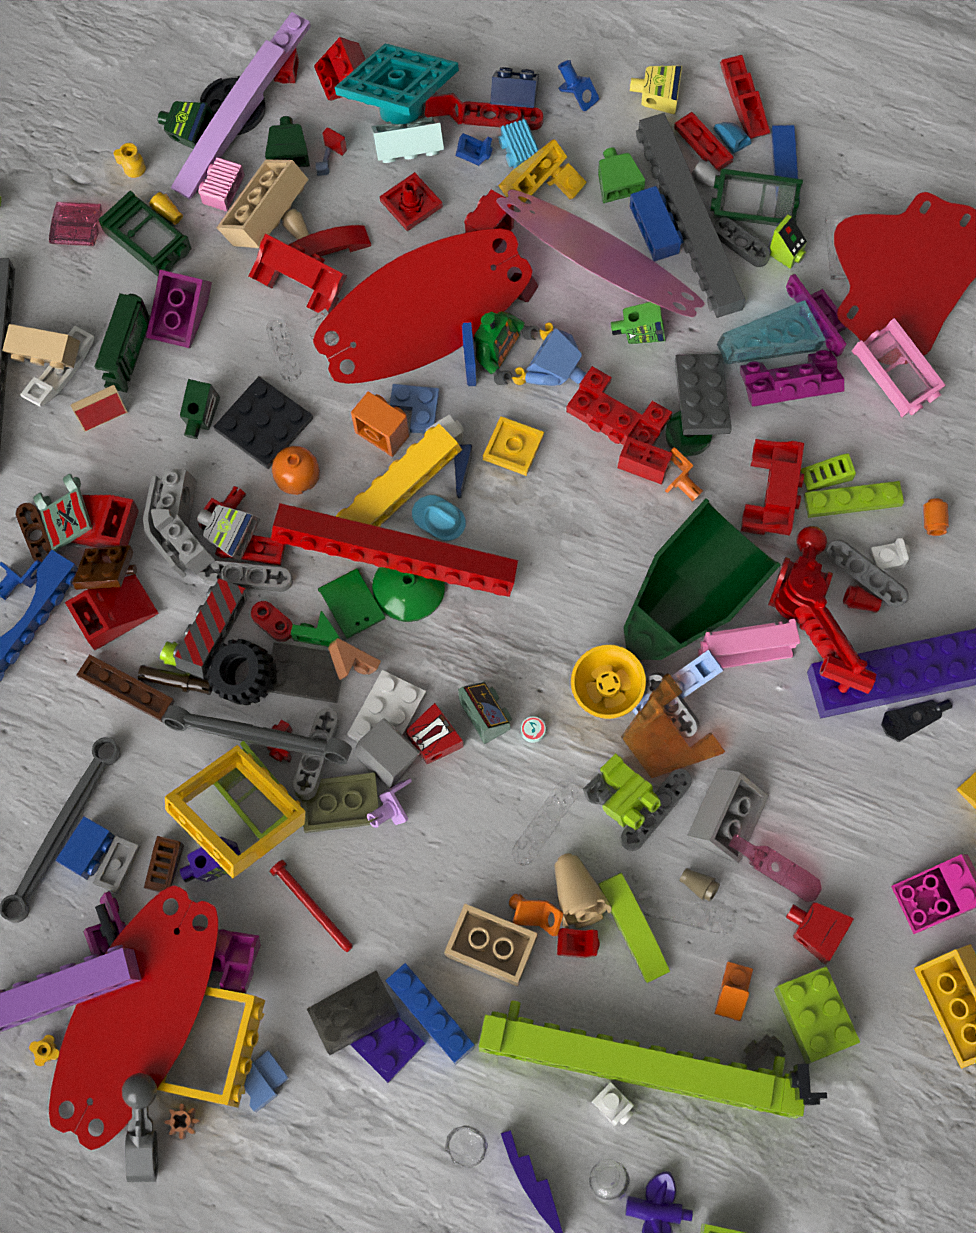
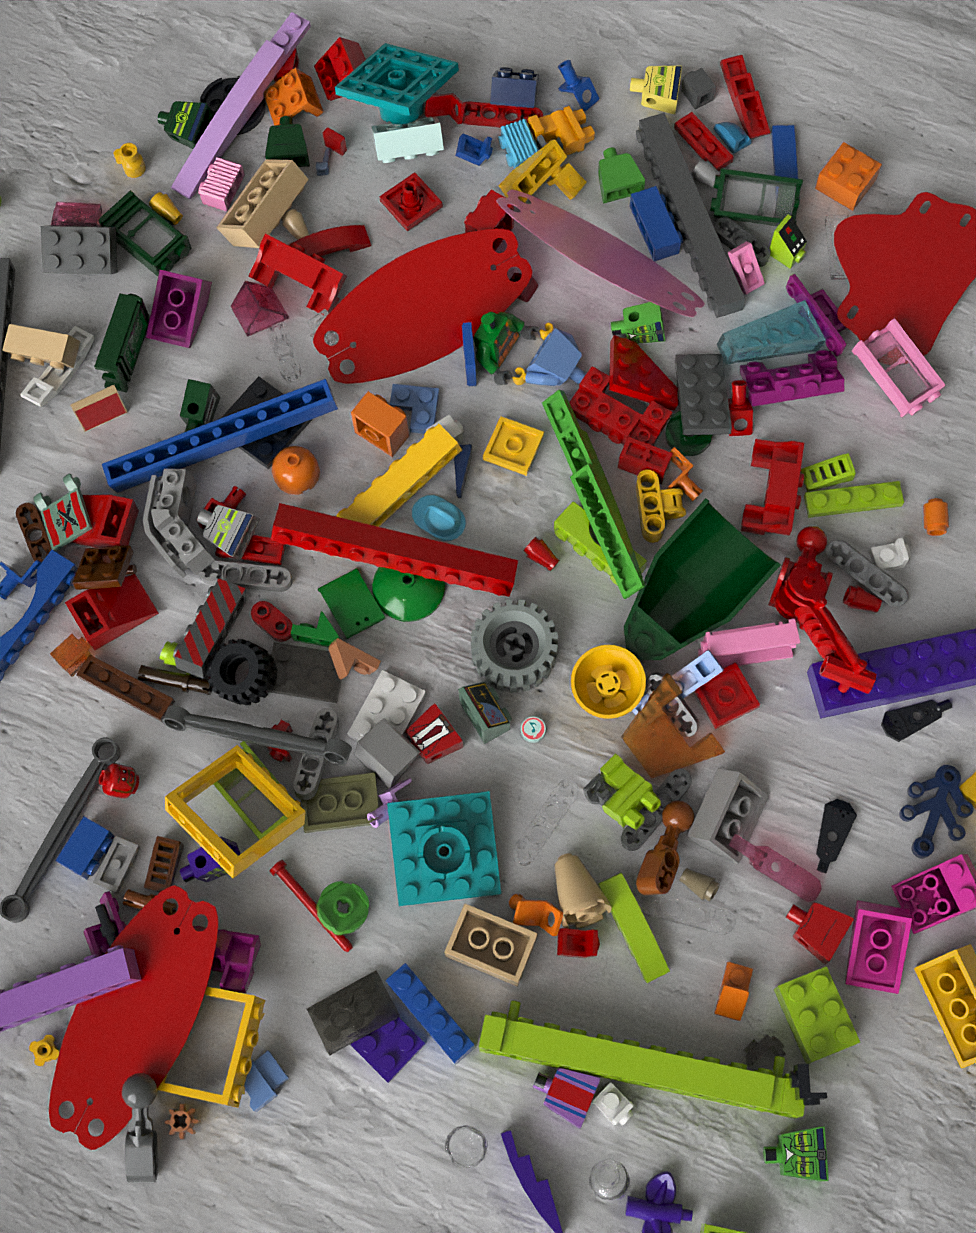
none -> dark grey brick [41,225,118,275]
none -> clear orange brick [50,634,93,677]
none -> red head [99,763,139,799]
none -> blue brick [102,379,338,493]
none -> dark orange pin [123,889,177,915]
none -> clear pink slope [230,281,289,337]
none -> orange bracket [263,67,324,125]
none -> bright green plate [316,881,369,935]
none -> teal piece [387,791,501,906]
none -> light grey wheel [471,599,558,693]
none -> red cone [523,537,560,571]
none -> light orange hips [528,106,595,155]
none -> torso [533,1068,600,1129]
none -> bright green slope [542,389,645,599]
none -> lime arch [554,501,647,586]
none -> red plate [609,335,678,411]
none -> yellow piece [635,470,686,543]
none -> dark orange beam [636,800,695,895]
none -> dark grey brick [681,68,716,110]
none -> red plate [694,662,760,729]
none -> bright pink slope [728,241,765,294]
none -> red bracket [728,380,753,436]
none -> torso [763,1127,829,1182]
none -> orange brick [815,142,882,211]
none -> black piece [816,799,857,874]
none -> dark pink slope [845,900,912,994]
none -> dark blue plant [899,765,974,859]

